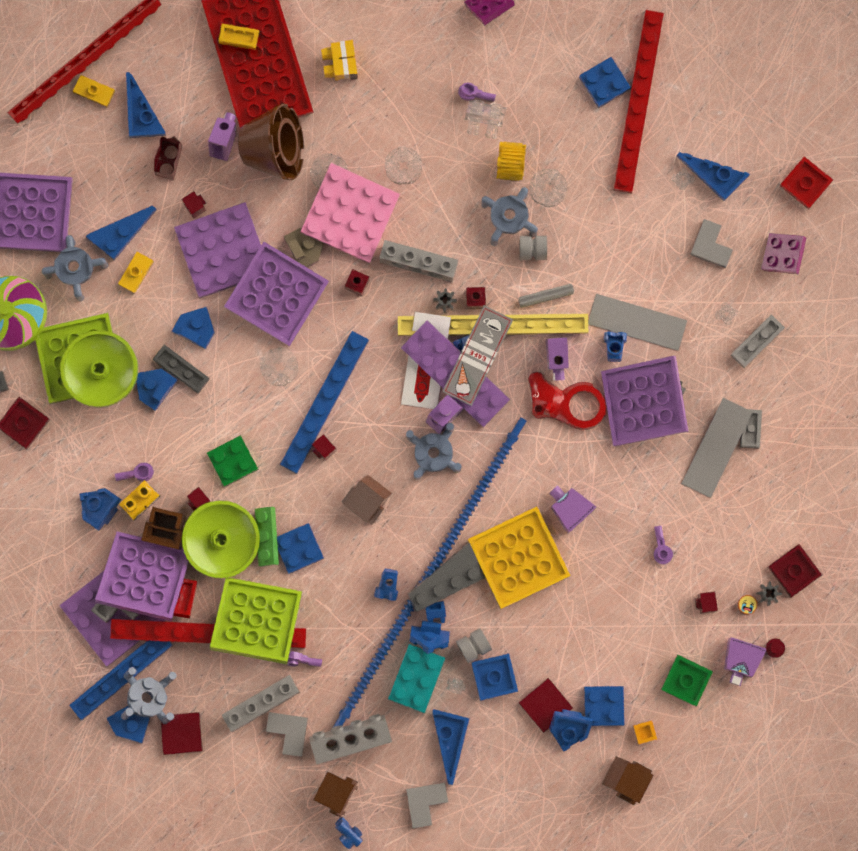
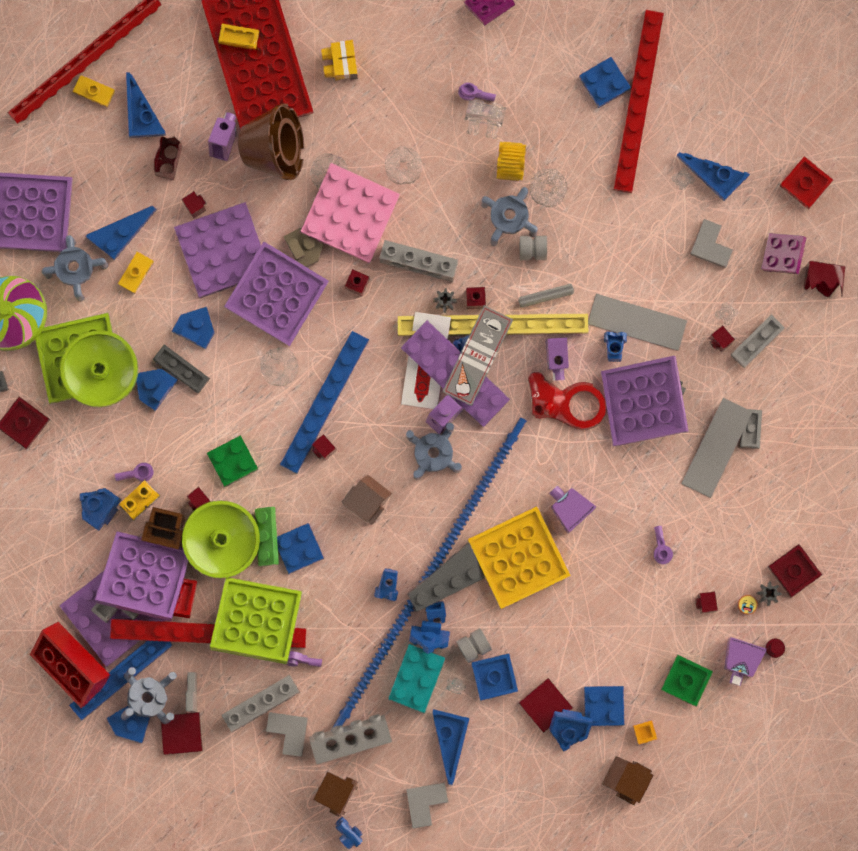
none -> red slope [30,622,110,708]
none -> light grey tile [186,672,197,712]
none -> dark red plate [709,325,735,352]
none -> dark red piece [804,261,846,297]

